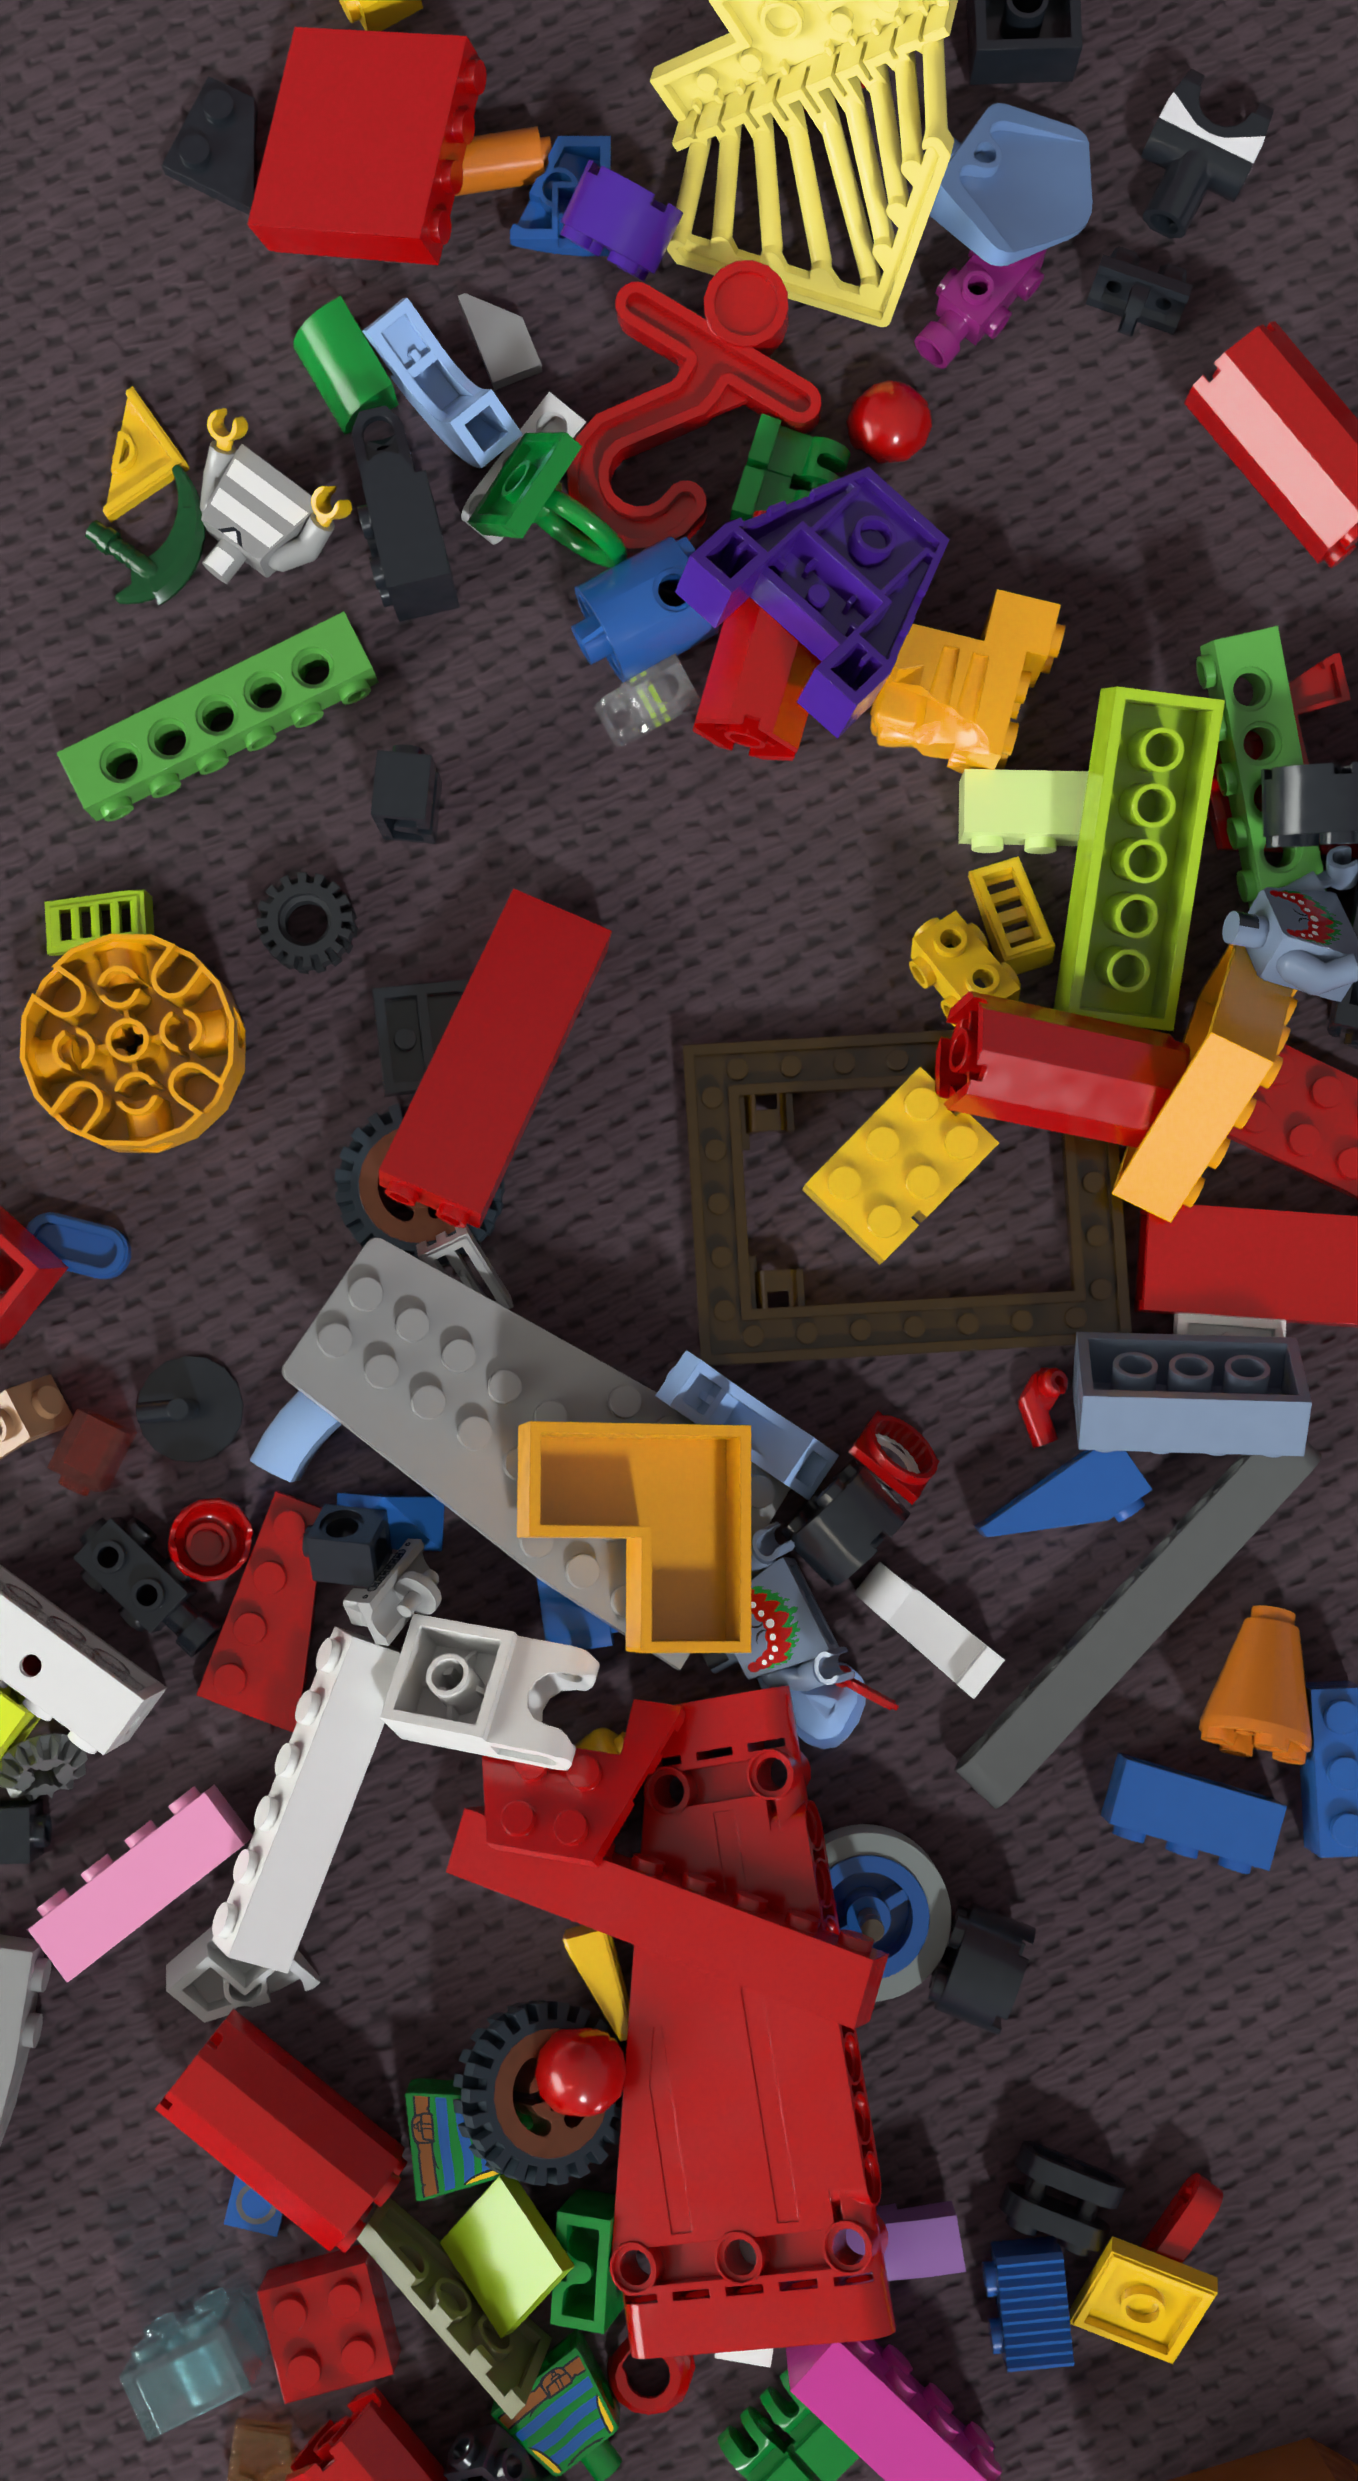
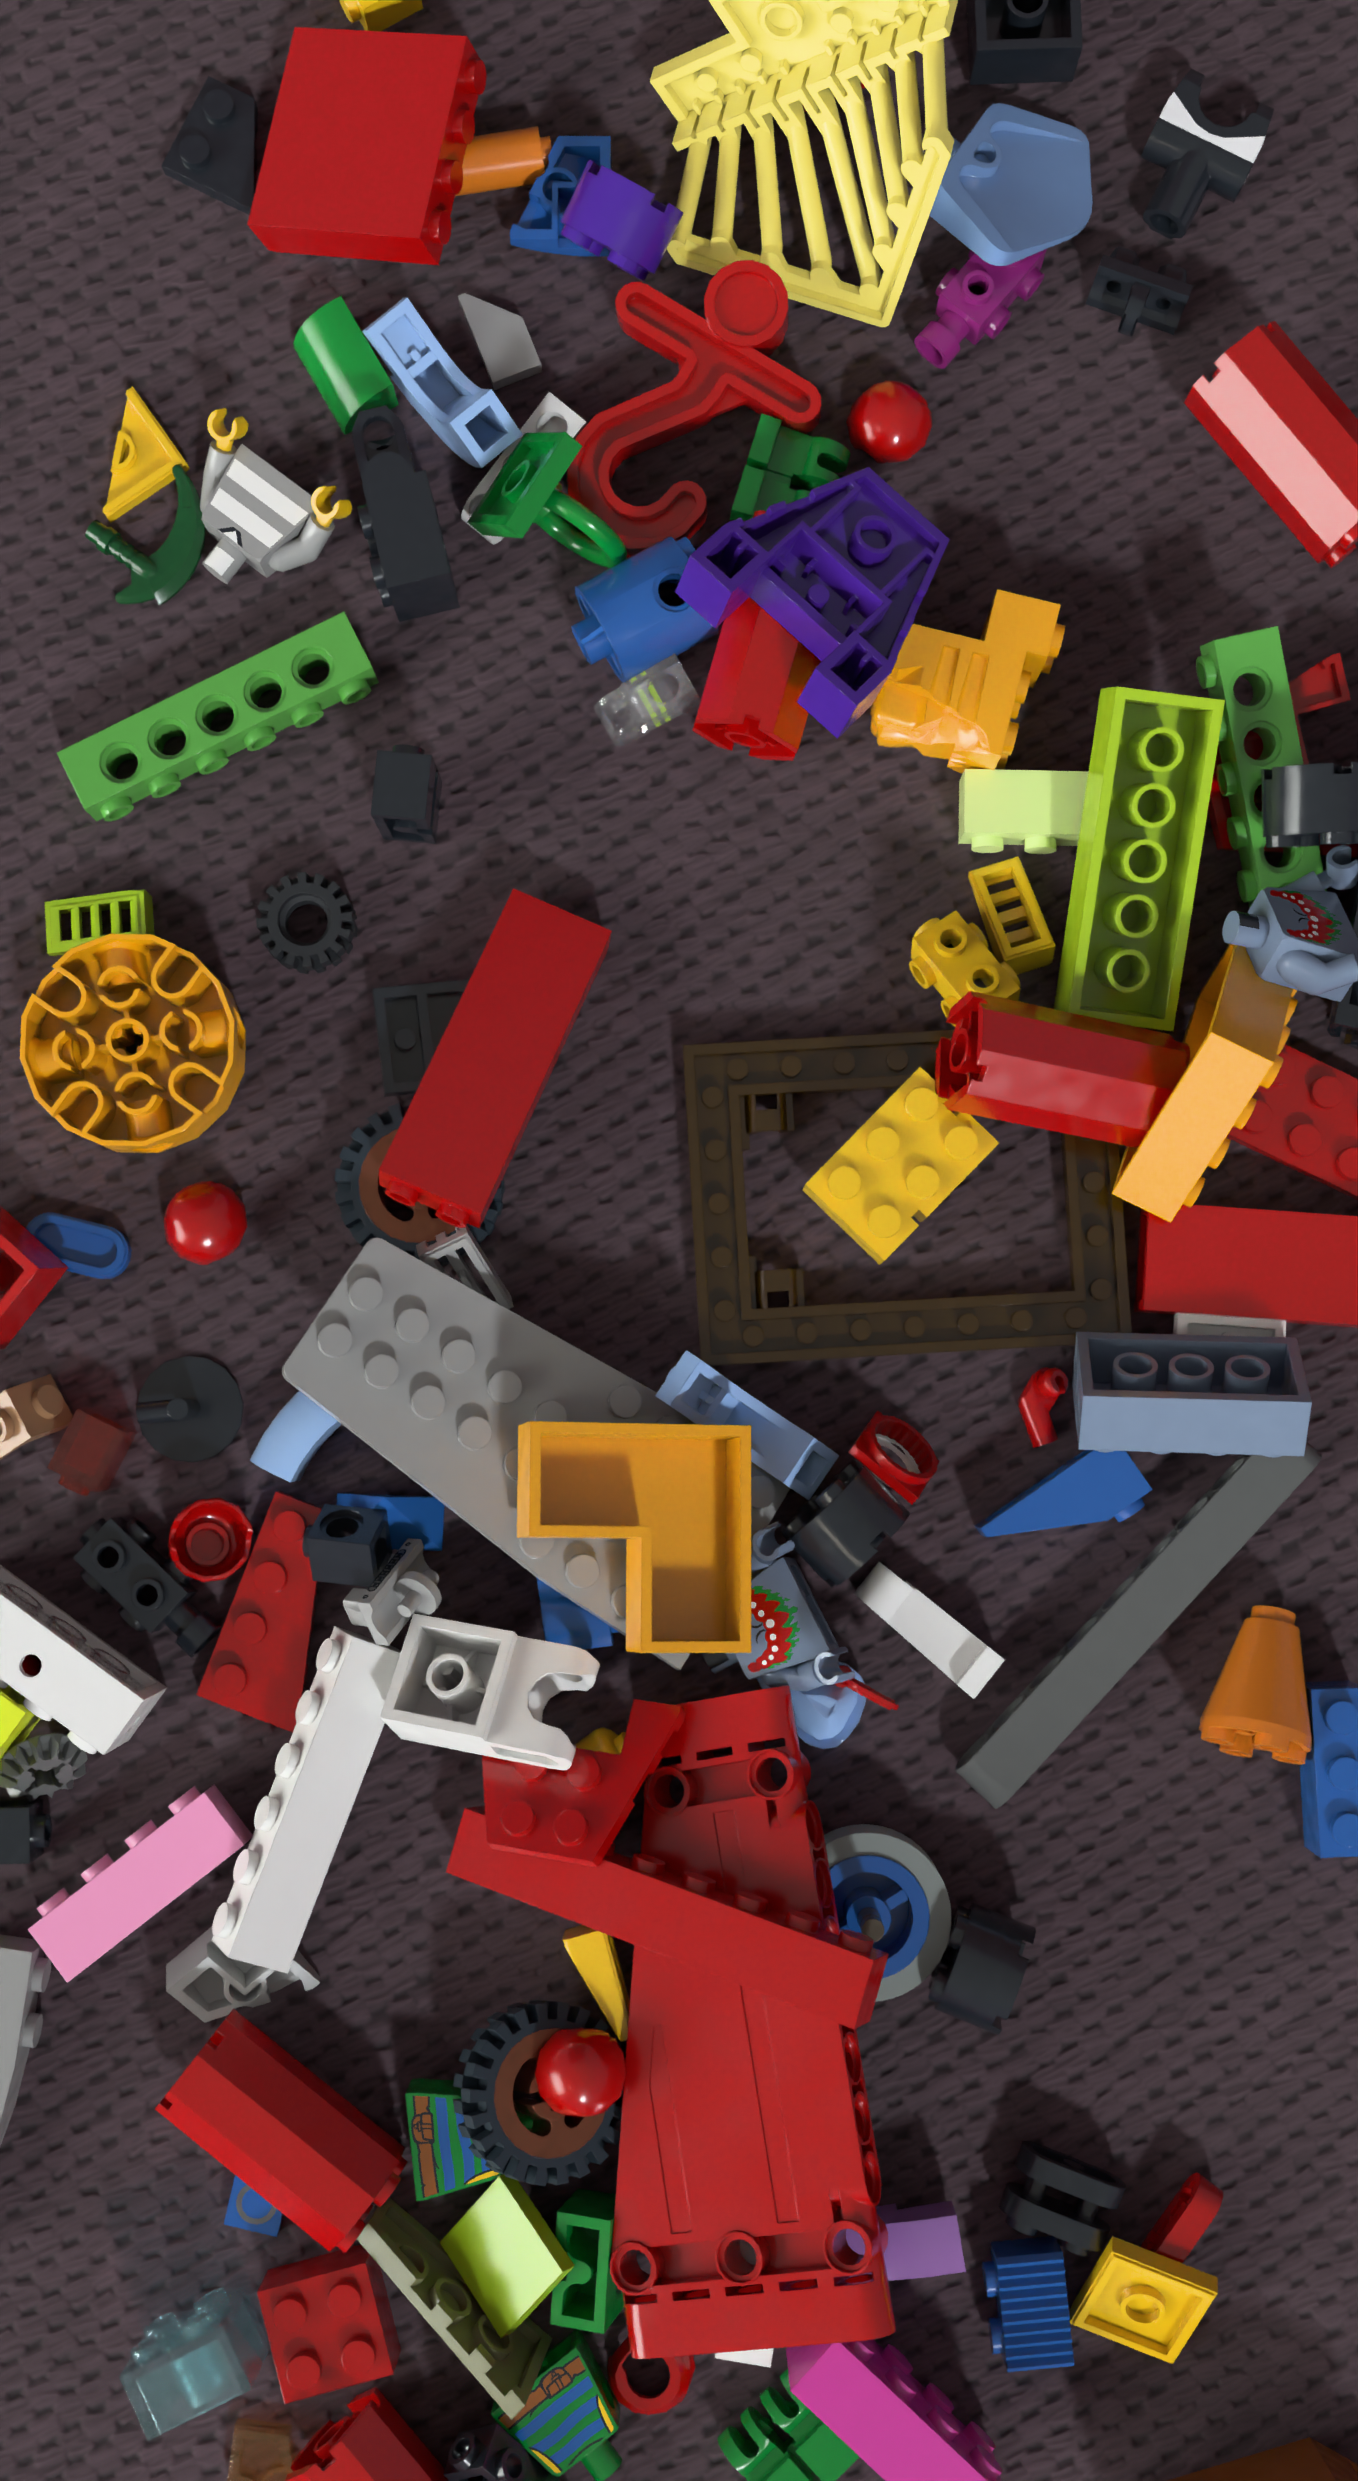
blue brick [1101,1752,1287,1874] -> none
none -> red hair [163,1180,248,1265]

